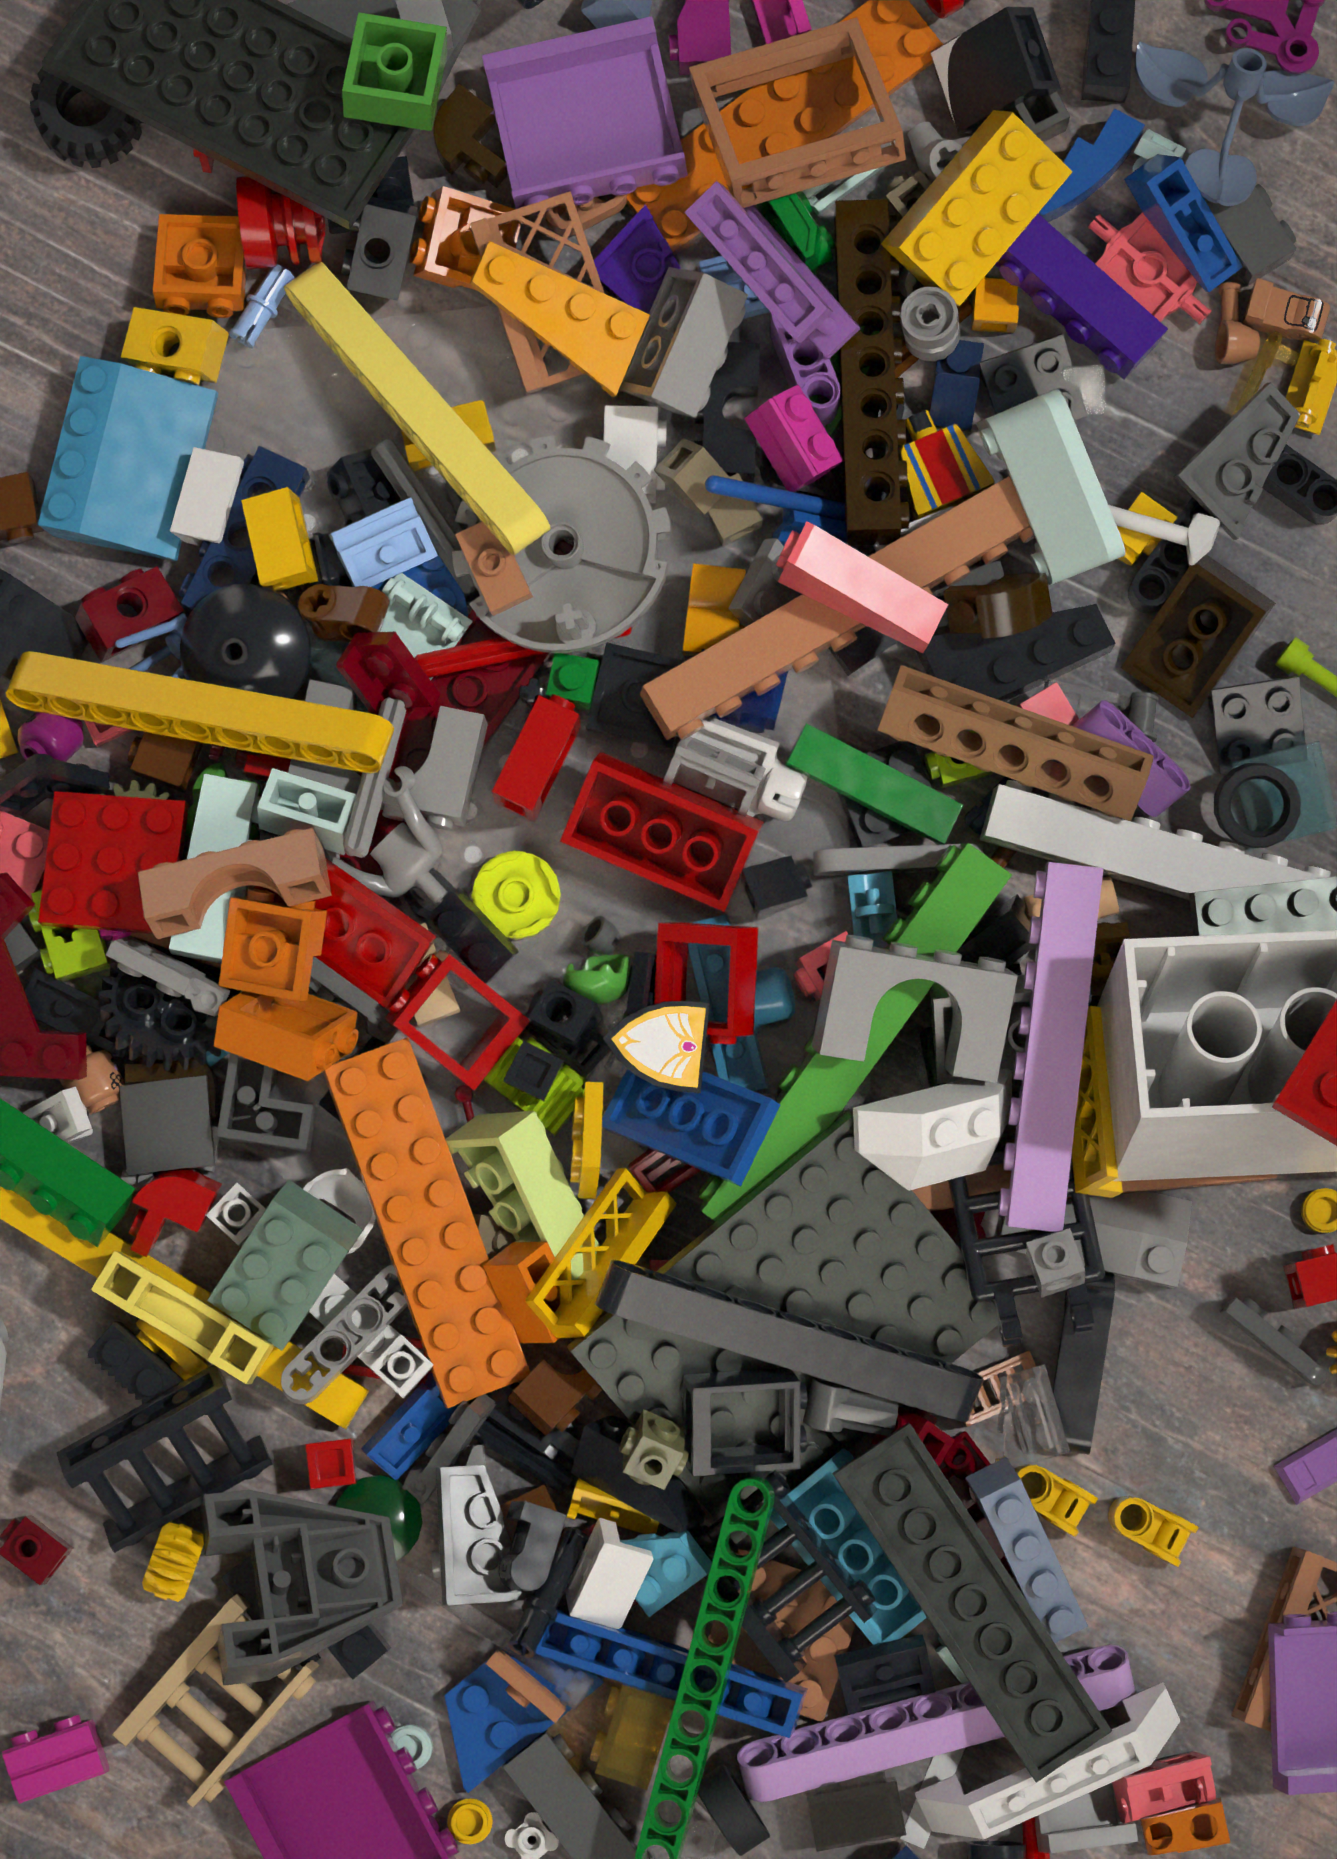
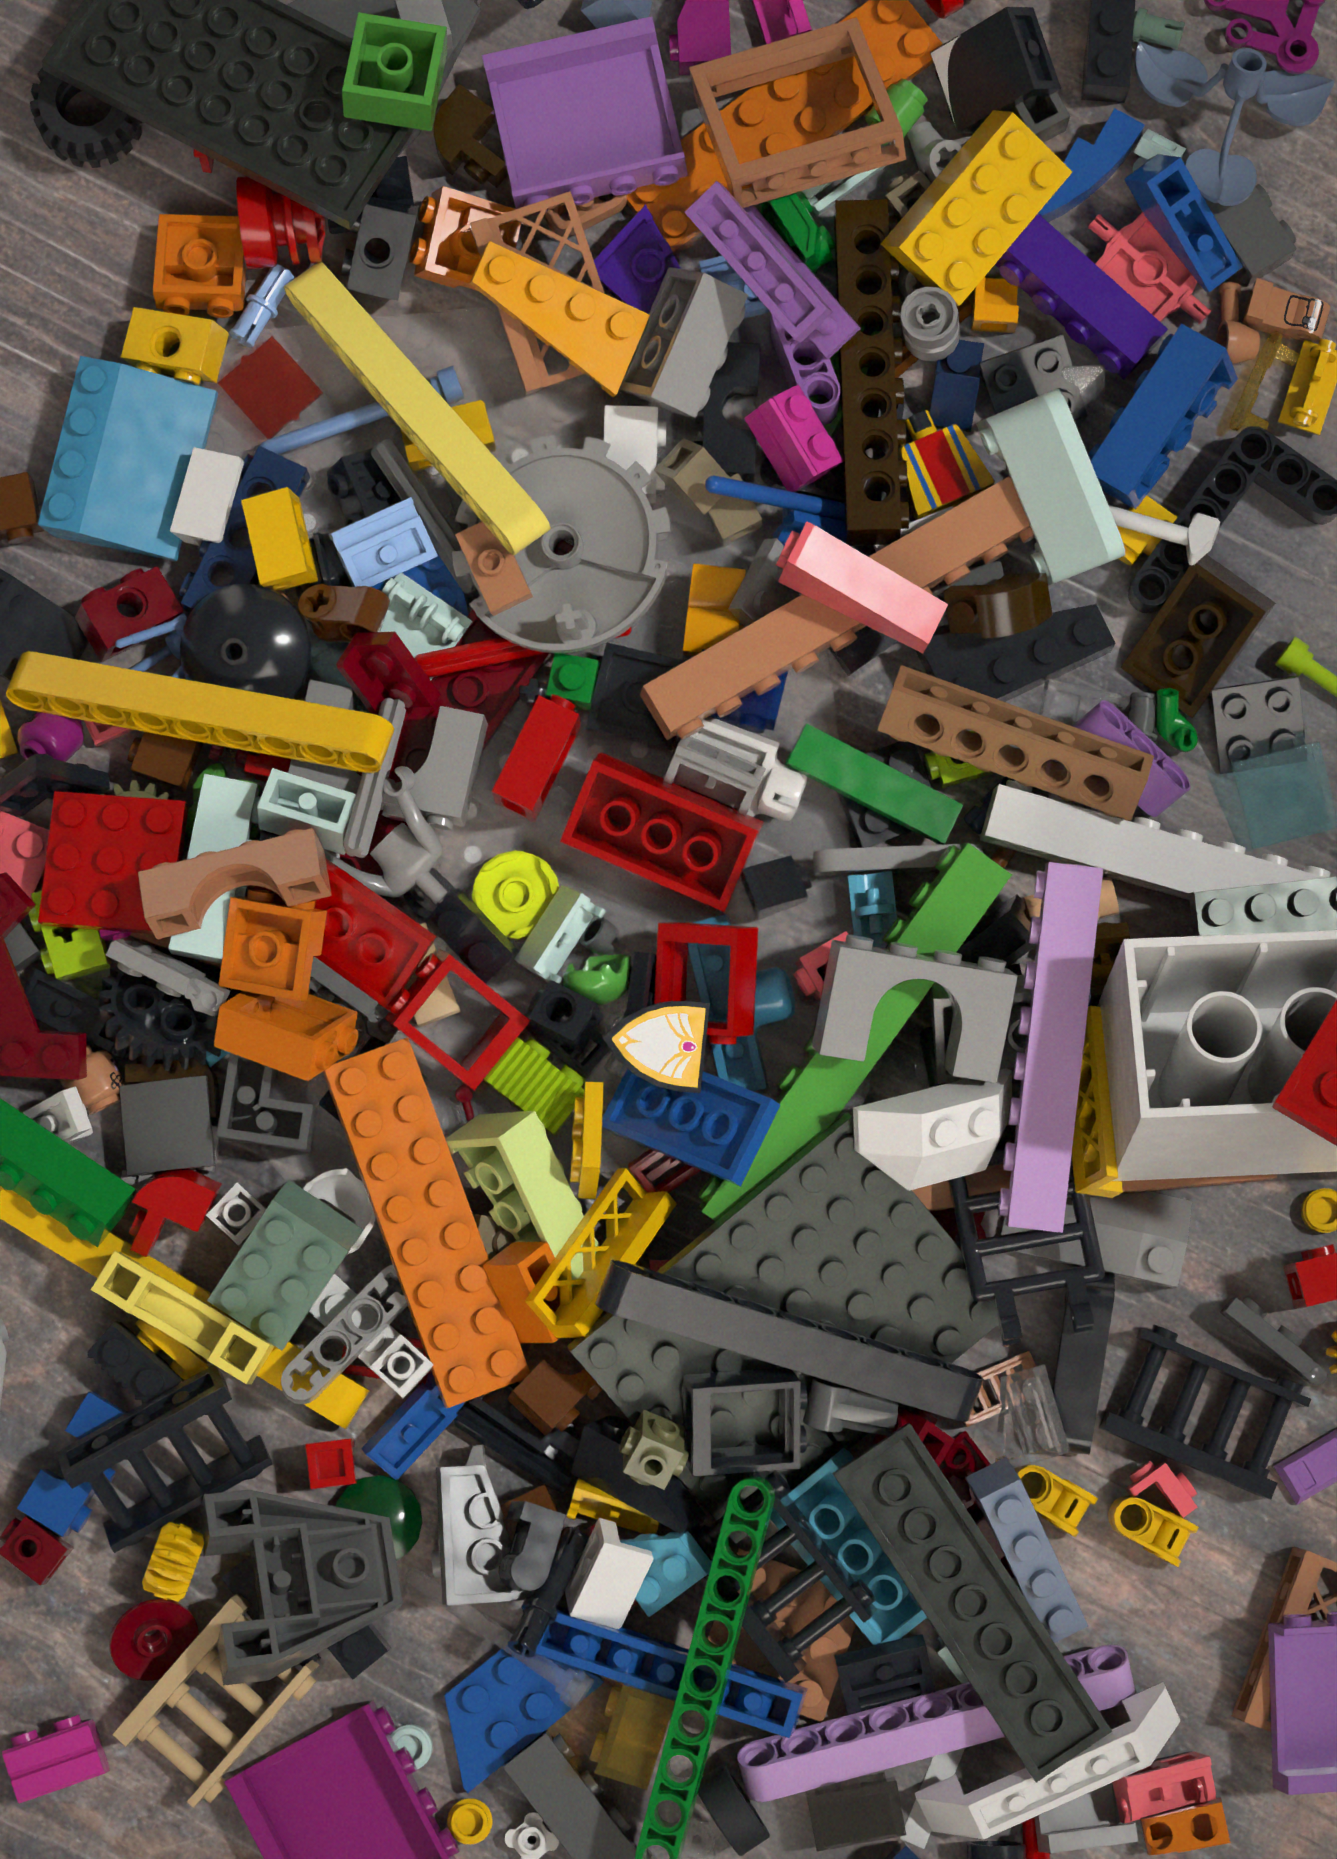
dark grey hinge [402,1394,496,1504] -> none
nougat plate [485,1649,566,1723] -> none
black plate [503,1040,564,1102] -> none
coral tile [1017,682,1079,726] -> none
light grey brick [1026,1228,1085,1298] -> none
dark grey wing [1174,382,1301,540] -> none
black tyre [1214,763,1301,848] -> none
none -> blue arch [17,1392,128,1537]
none -> dark red dish [109,1599,199,1681]
none -> clear red piece [218,336,323,440]
none -> medium blue piece [260,365,465,454]
none -> light aqua hinge [514,885,606,984]
none -> bright green brick [865,79,928,146]
none -> blue wedge [1088,323,1238,510]
none -> black fence [1099,1324,1311,1500]
none -> coral bracket [1125,1461,1198,1518]
none -> sand green pin [1133,7,1185,50]
none -> green arm [1156,688,1198,752]

